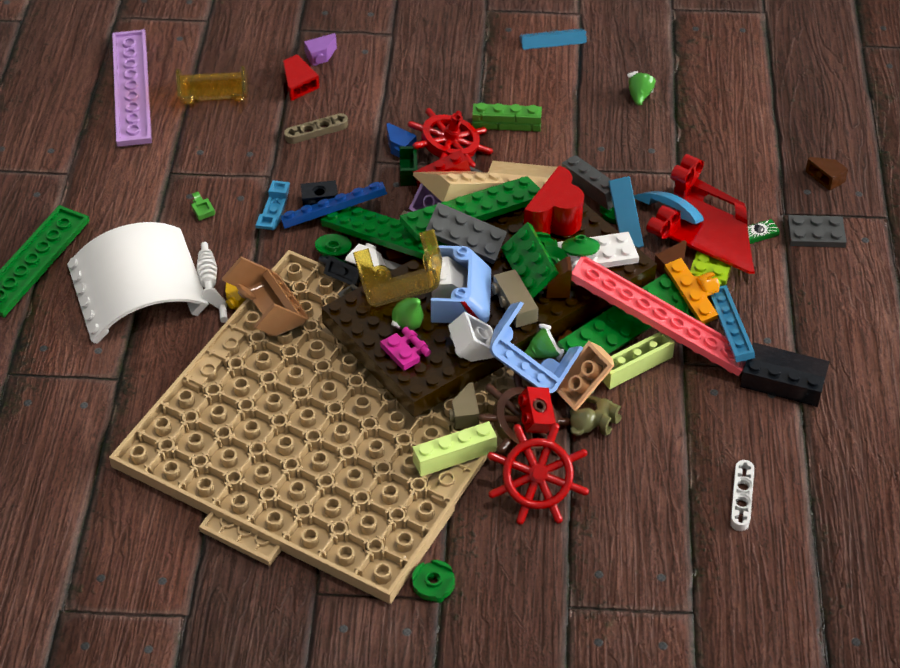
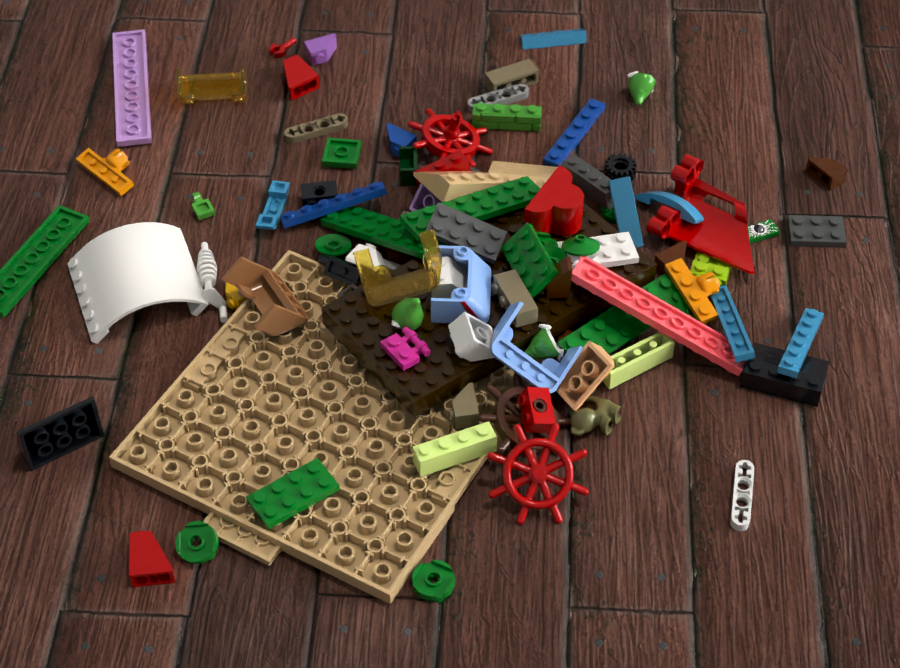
none -> black slope [17,396,105,471]
none -> light orange plate [76,148,134,196]
none -> red slope [129,530,175,587]
none -> green plate [175,521,219,564]
none -> green plate [246,458,340,530]
none -> red bar [270,38,297,58]
none -> green plate [322,138,362,169]
none -> light grey beam [468,84,529,113]
none -> dark tan brick [485,59,539,92]
none -> blue plate [543,98,606,167]
none -> black tyre [604,153,637,181]
none -> dark azure plate [777,308,824,378]

